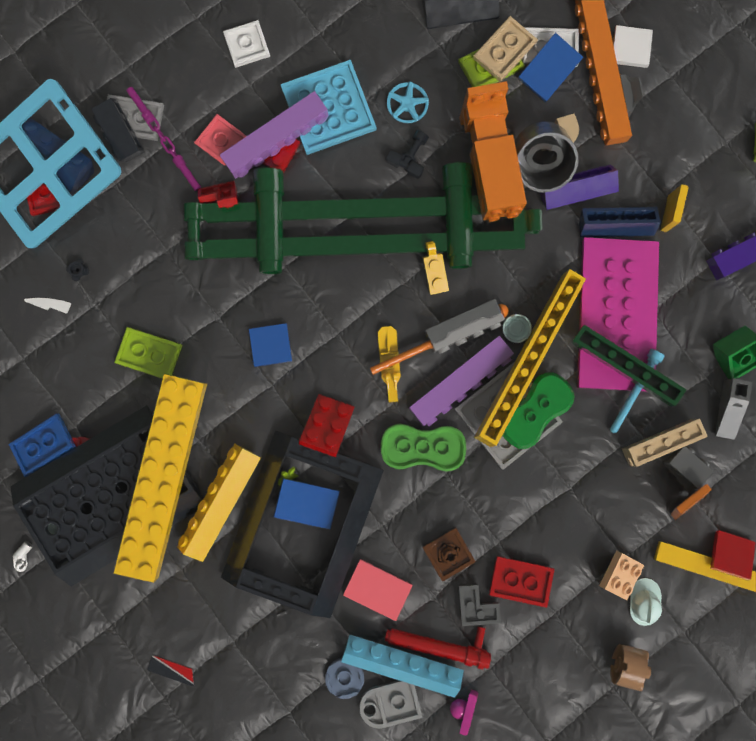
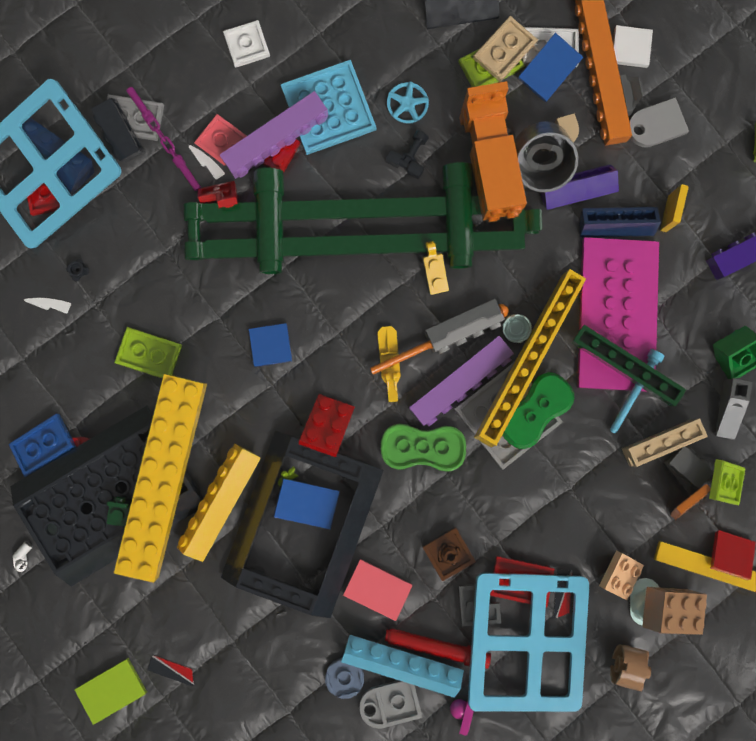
none -> lime tile [75,658,147,725]
none -> dark green bracket [106,497,131,527]
none -> white sticker [189,145,225,179]
none -> medium azure window [468,573,589,712]
none -> sticker [554,569,572,618]
none -> light grey tile [629,98,689,147]
none -> medium nougat brick [642,587,707,635]
none -> lime tile [709,459,745,506]

